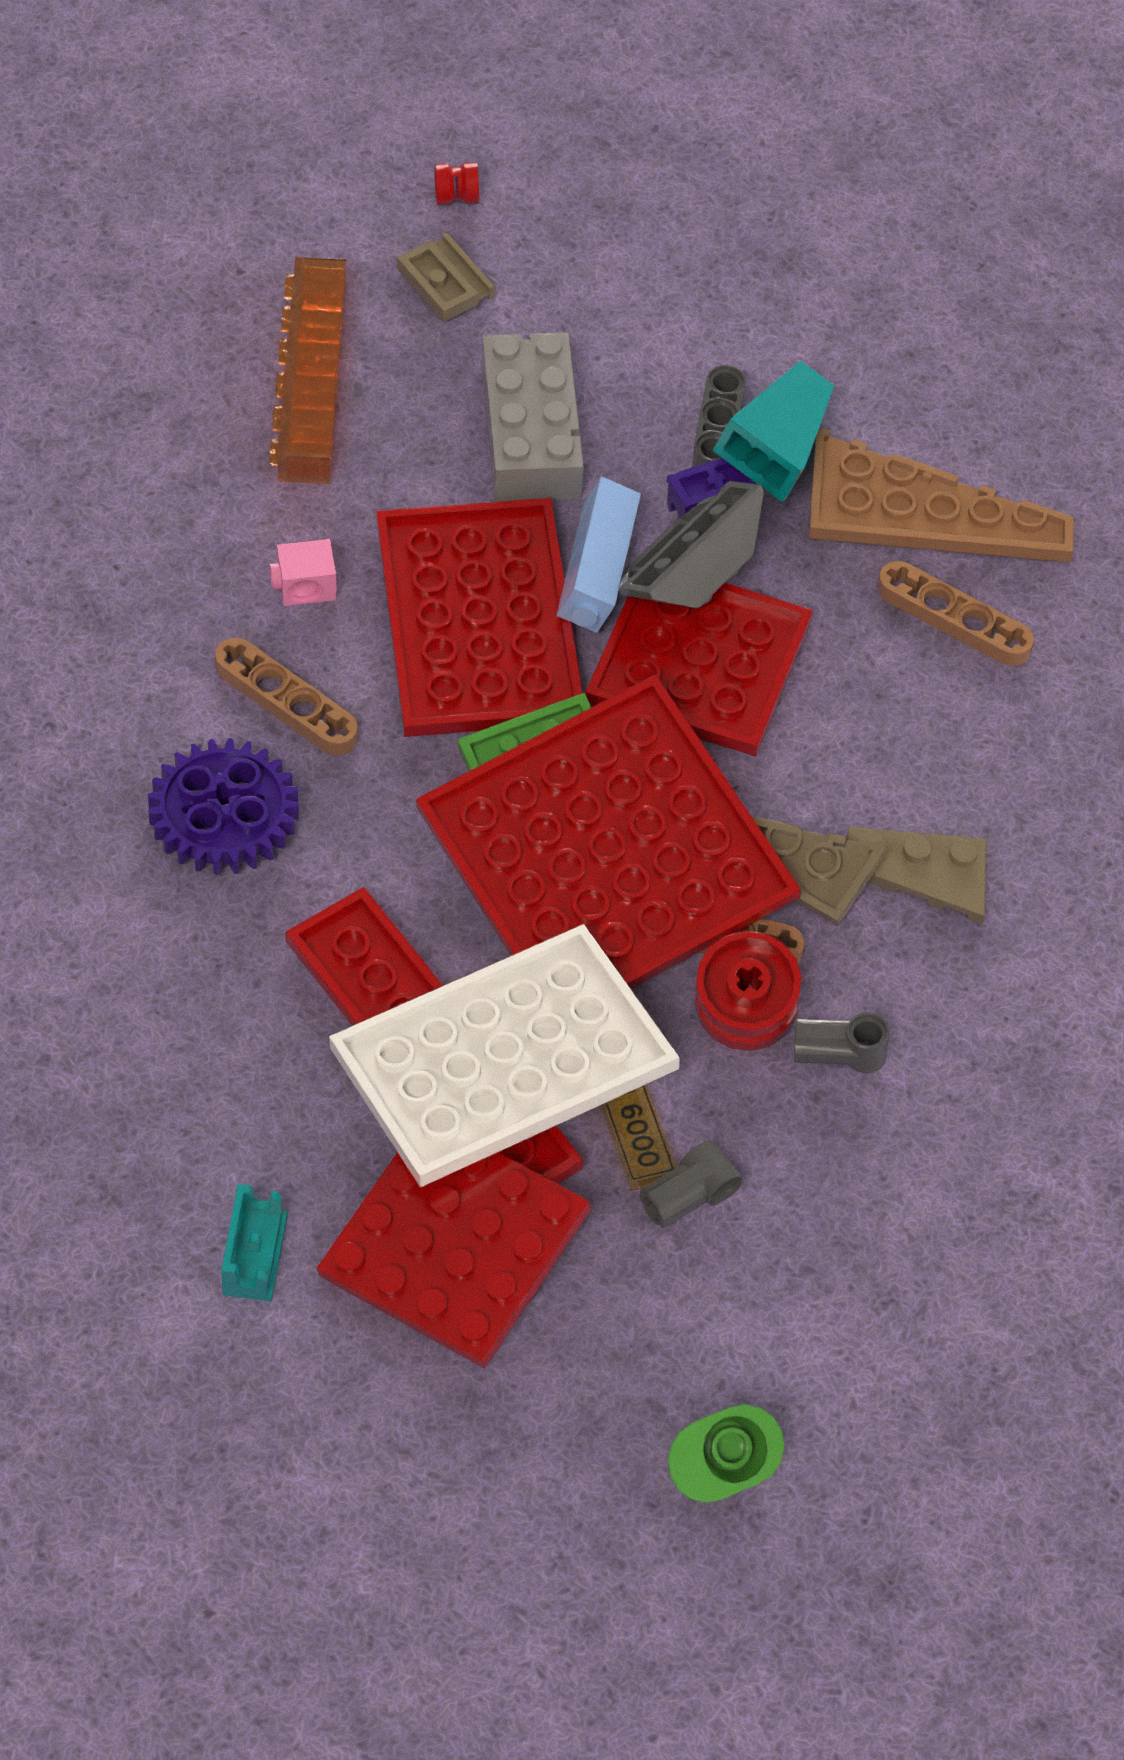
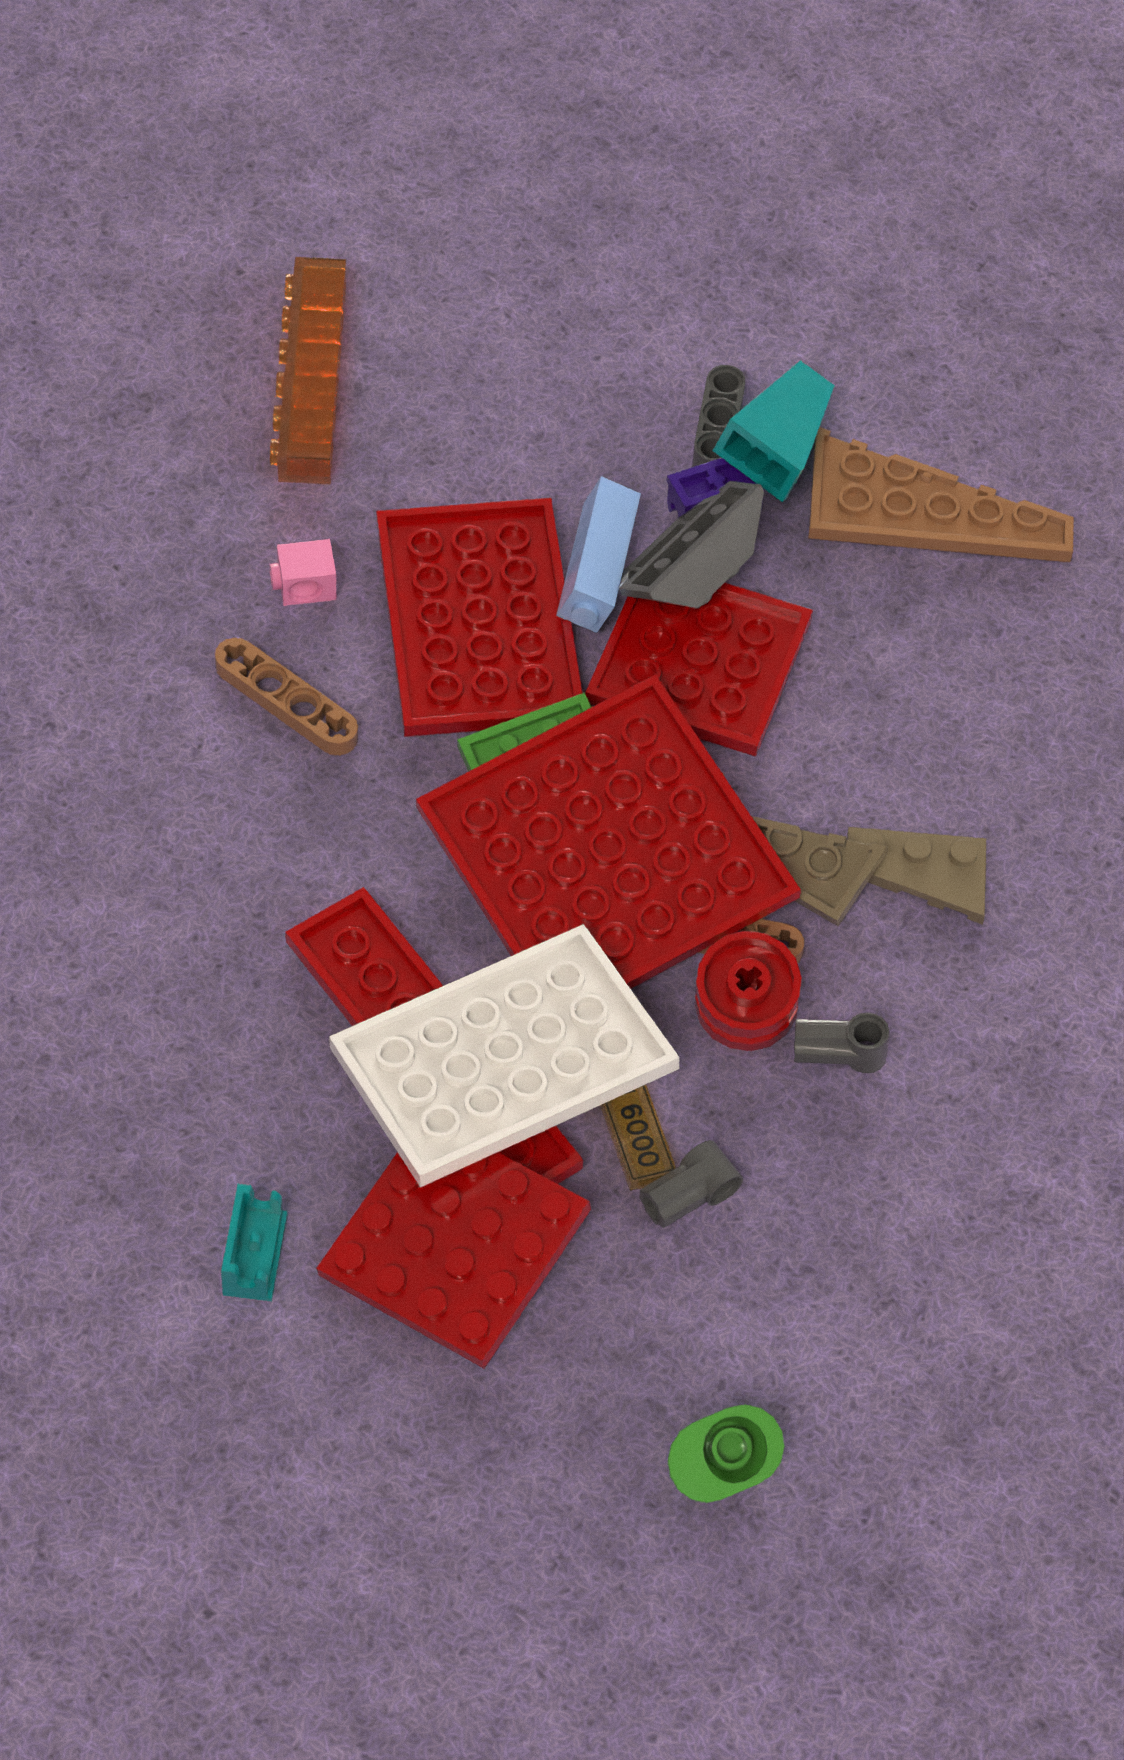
dark purple gear [148,738,299,875] -> none
dark tan plate [397,232,495,322] -> none
red wheel [434,162,479,205] -> none
light grey piece [481,332,584,502] -> none
medium nougat beam [877,561,1034,666] -> none

